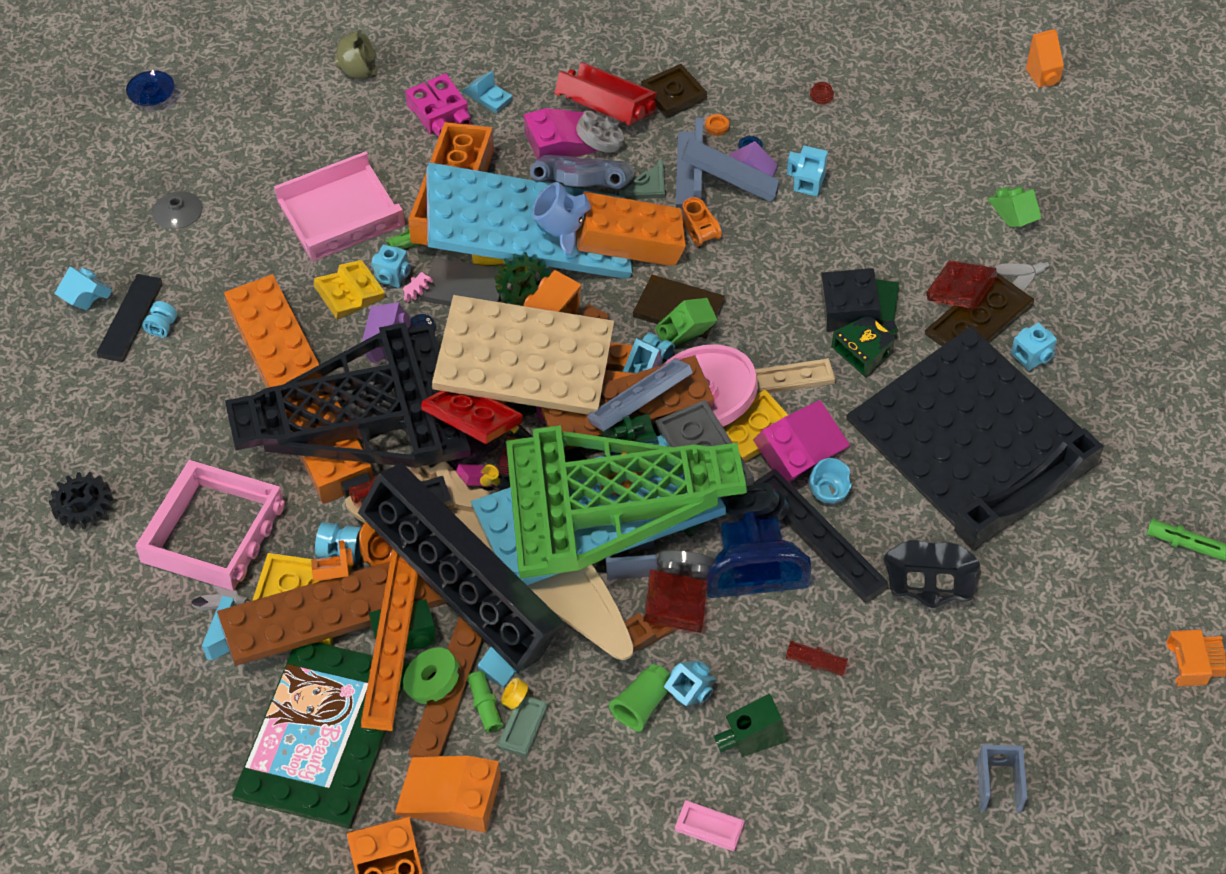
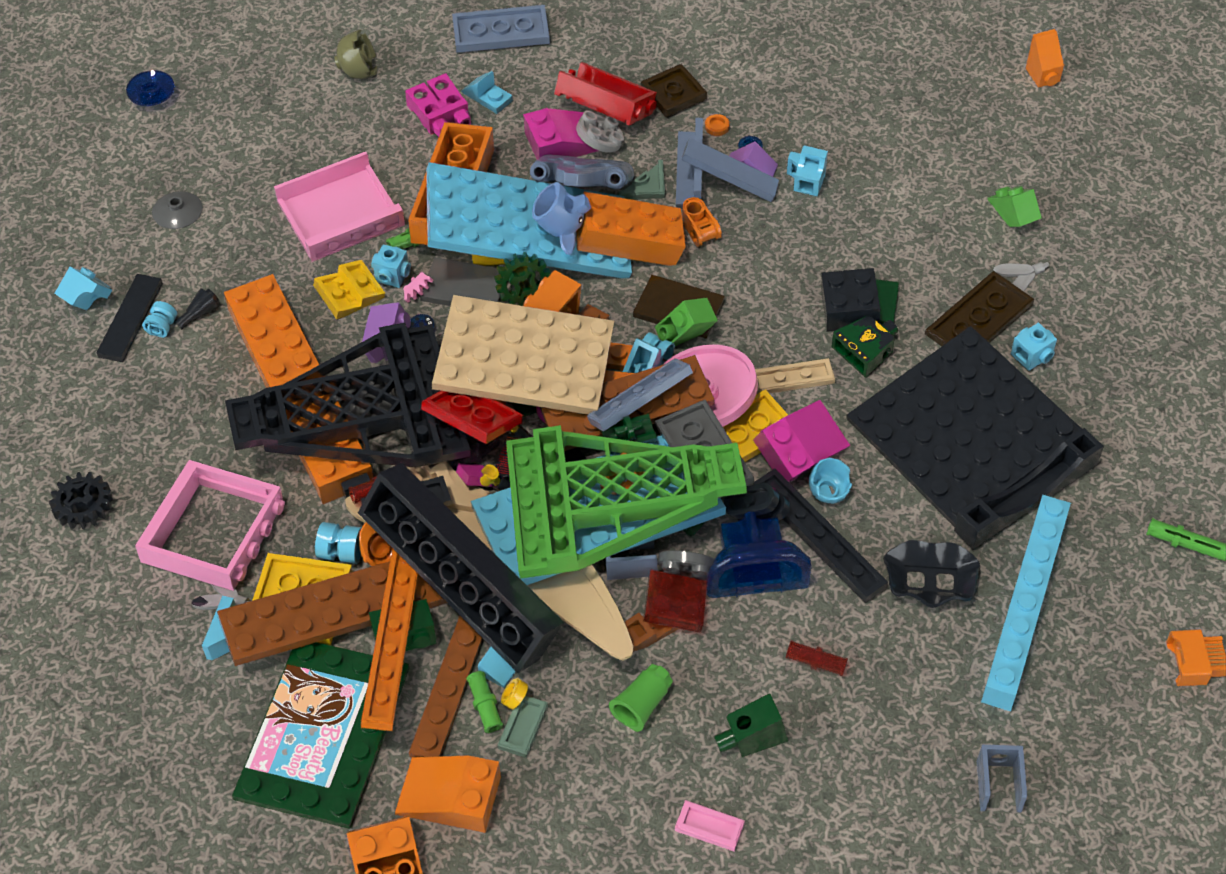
orange bracket [311,540,353,581] -> none
bright green tile [403,647,460,704] -> none
medium azure brick [664,660,717,706] -> none
clear red plate [810,82,834,104] -> none
clear red plate [926,260,998,309] -> none
none -> black cone [174,288,219,330]
none -> sand blue plate [452,5,550,53]
none -> medium azure brick [981,495,1071,712]

